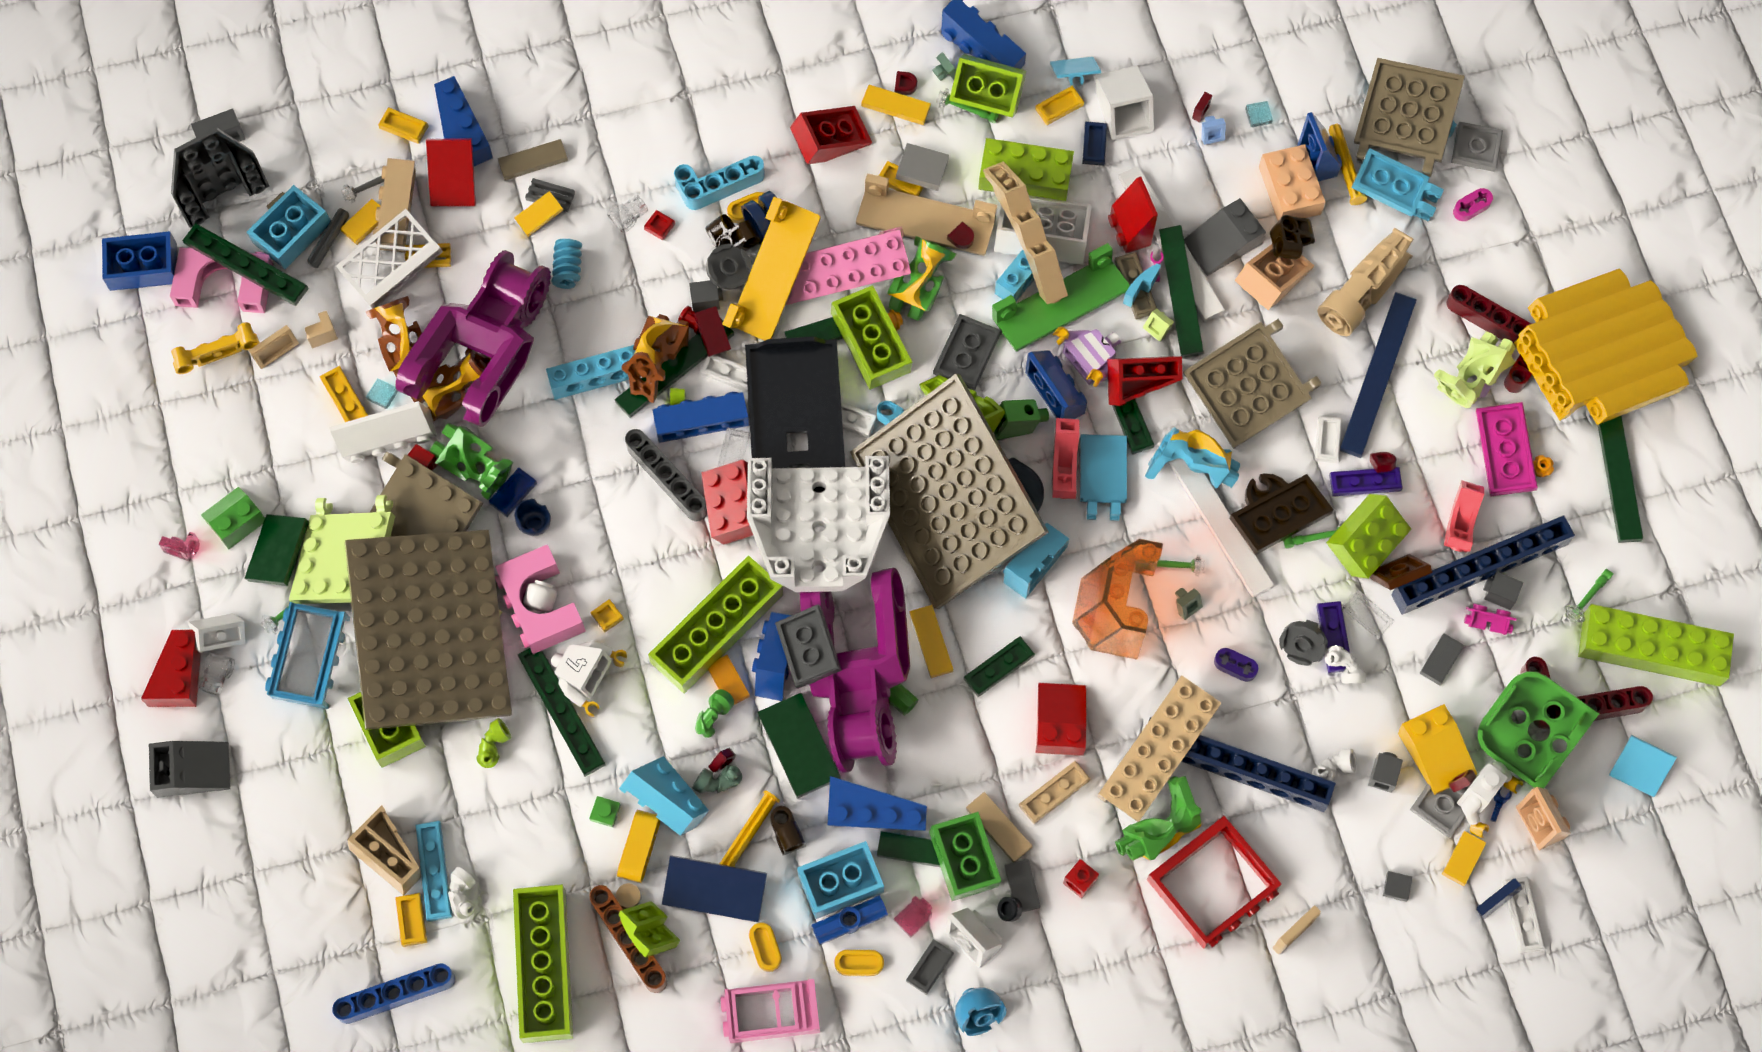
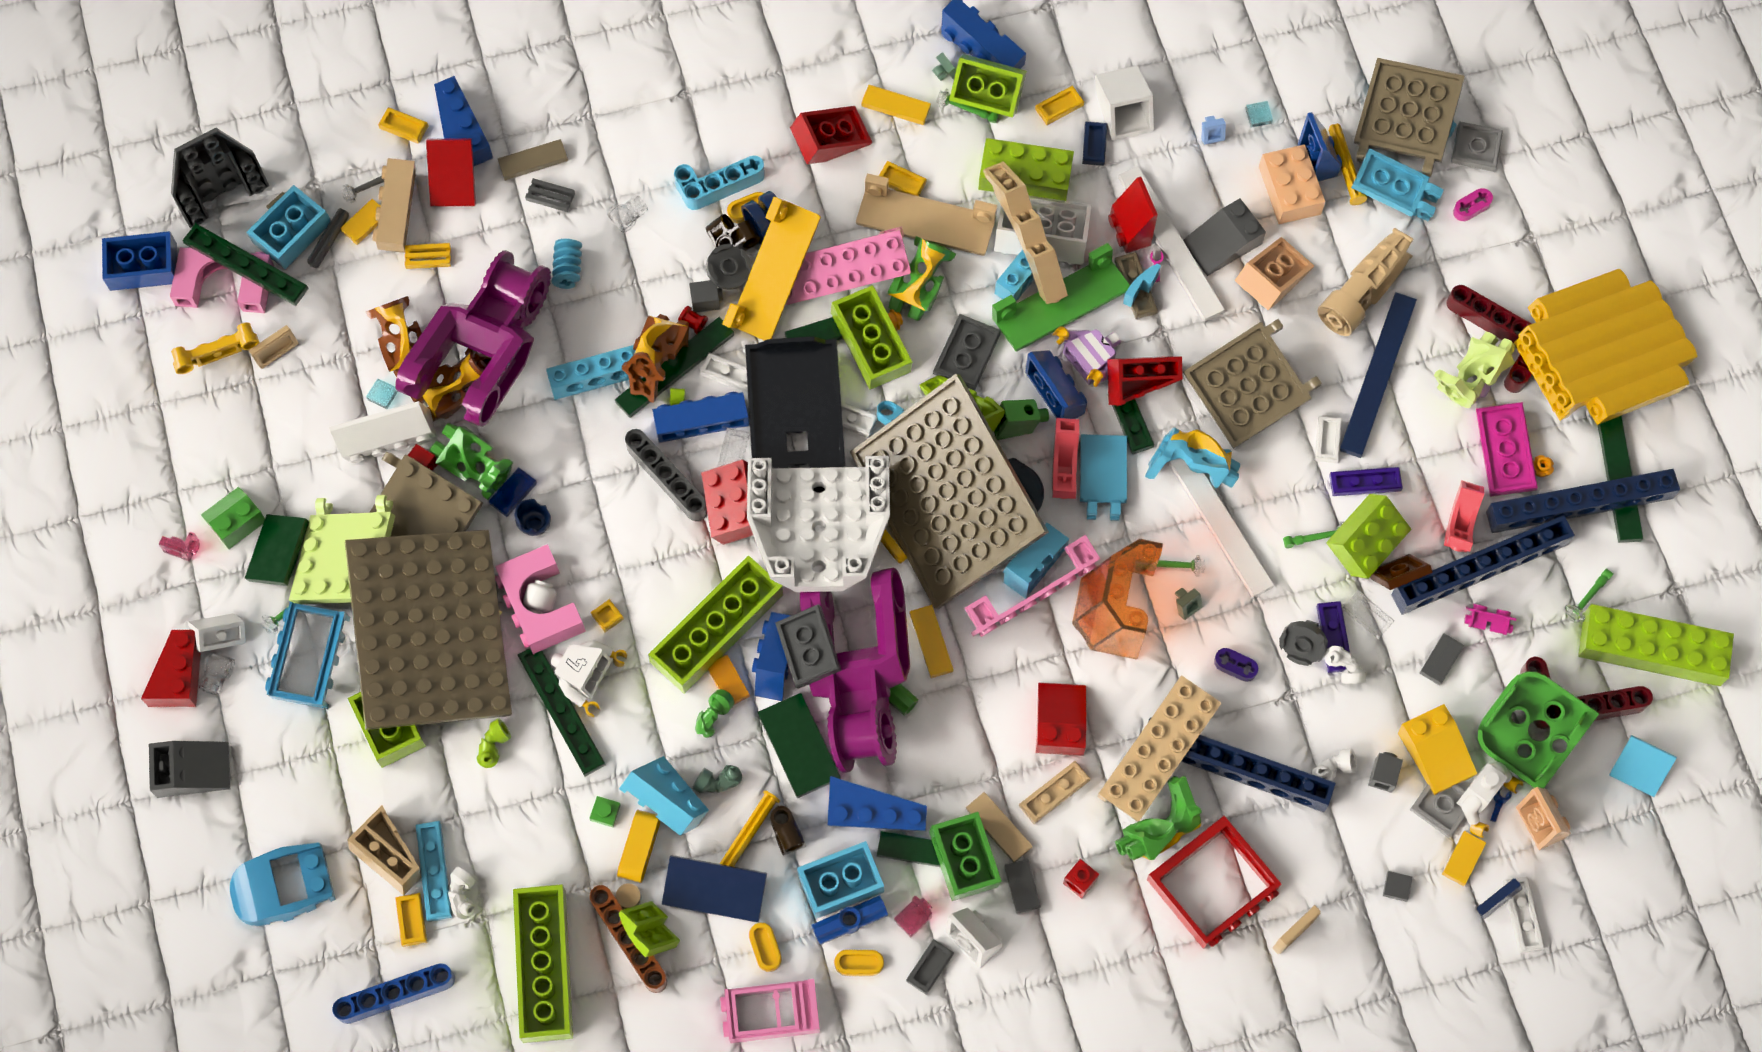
dark grey hinge [191,108,246,142] -> none
tan panel [305,311,338,349] -> none
yellow tile [319,366,368,422] -> none
white fence [336,209,442,309] -> none
yellow tile [514,191,564,237] -> none
red tile [644,210,675,241] -> none
dark red tile [693,306,731,357] -> none
dark red tile [708,748,736,773] -> none
dark red tile [894,71,918,95] -> none
light grey tile [895,143,949,191] -> none
dark red tile [947,221,974,249] -> none
dark azure cylinder [955,987,1007,1036] -> none
dark green tile [964,636,1035,697] -> none
black tile [997,897,1023,922] -> none
medium azure piece [1050,57,1101,86] -> none
yellowish green tile [1143,309,1174,342] -> none
dark green tile [1159,225,1204,358] -> none
dark red tile [1192,92,1213,123] -> none
dark brown plate [1229,473,1334,555] -> none
dark brown piece [1270,215,1315,259] -> none
dark red tile [1369,452,1397,473] -> none
dark red tile [1448,769,1477,792] -> none
dark grey brick [1483,572,1524,610] -> none
none -> dark azure slope [230,843,336,926]
none -> yellow tile [881,529,907,564]
none -> bright pink bracket [964,535,1100,637]
none -> dark blue brick [1486,468,1680,533]

